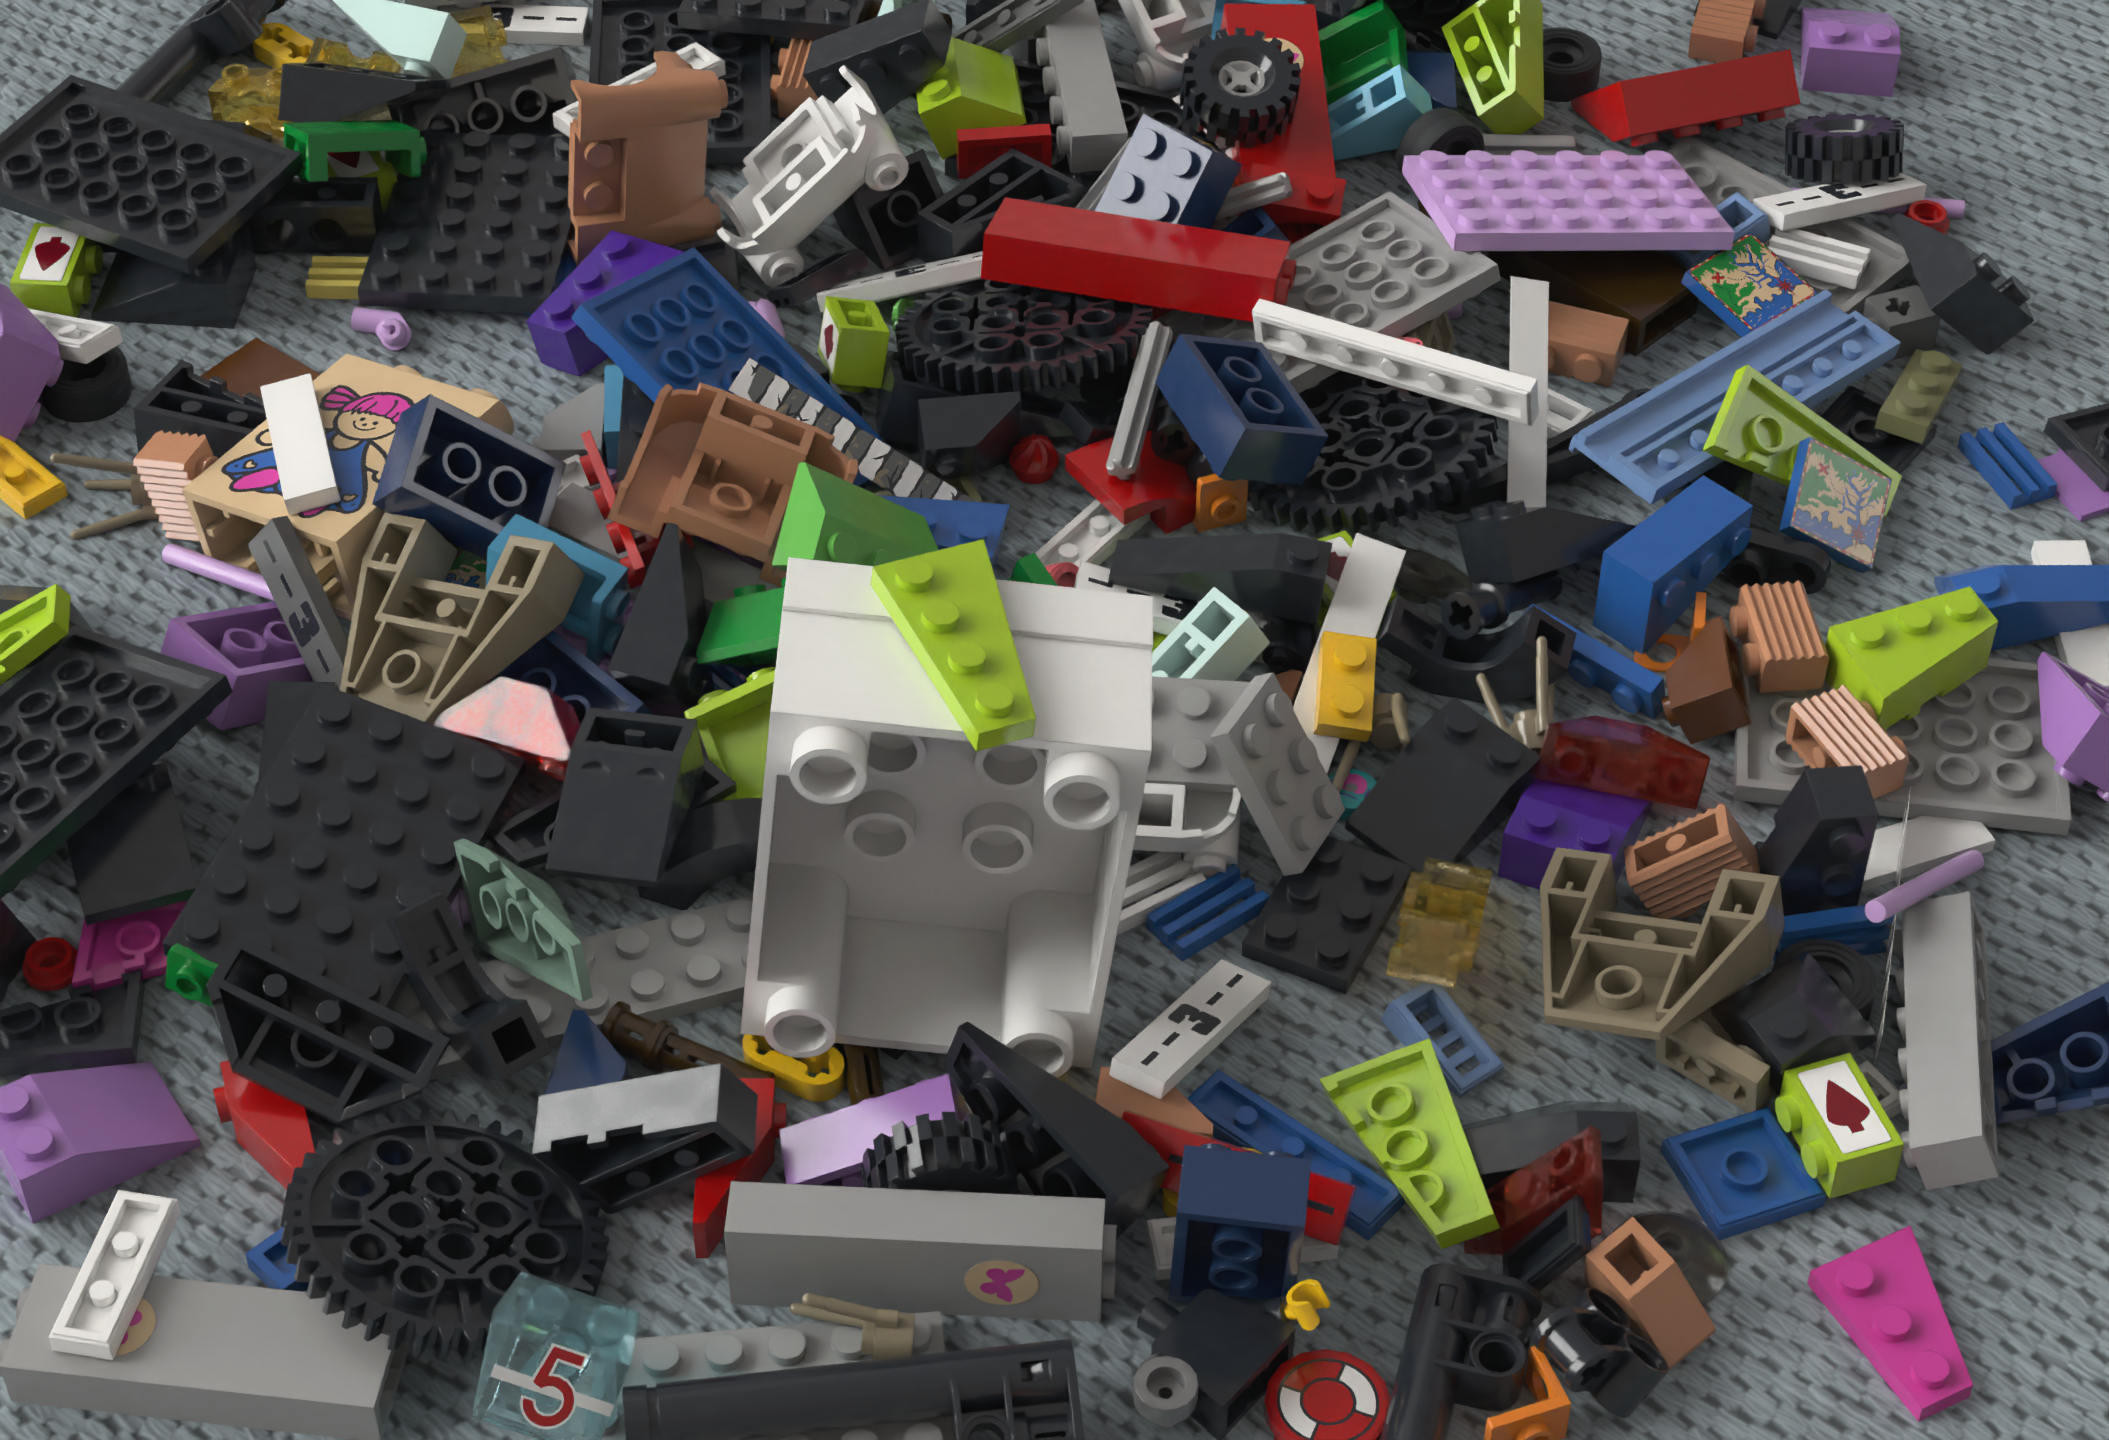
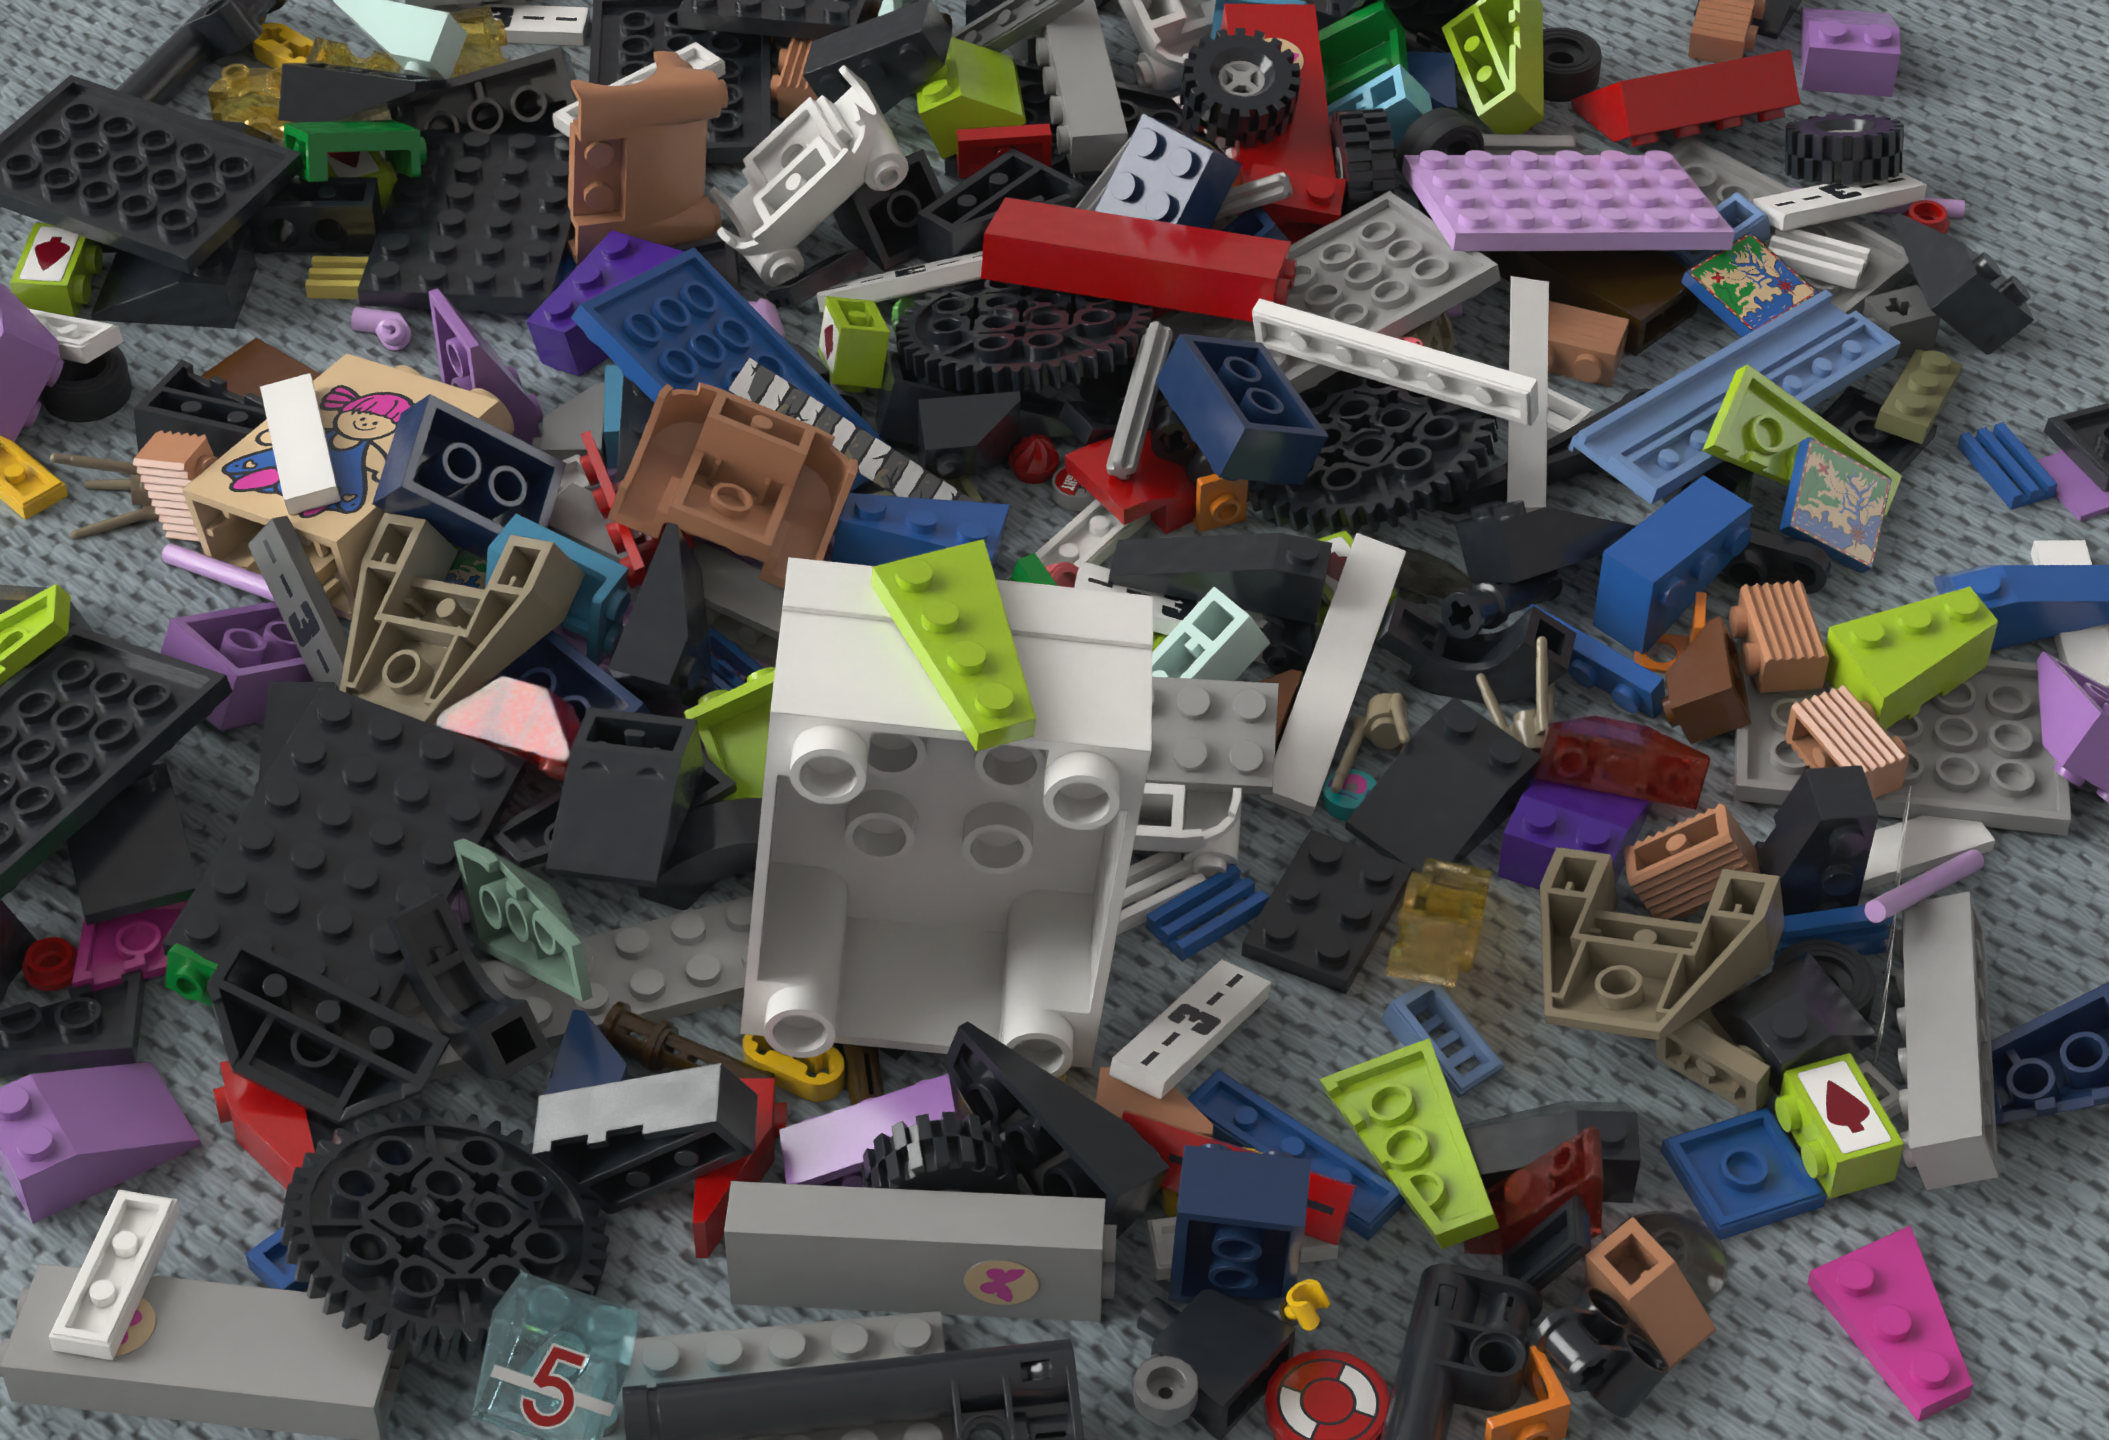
green slope [696,577,786,668] -> none
bright green slope [772,462,939,572] -> none
dark tan plant [790,1293,915,1360] -> none
light grey plate [1210,672,1345,876] -> none
yellow plate [1314,631,1377,742] -> none
none -> medium lavender slope [429,289,543,445]
none -> light grey tile [1052,466,1096,511]
none -> black wheel [1330,108,1397,217]

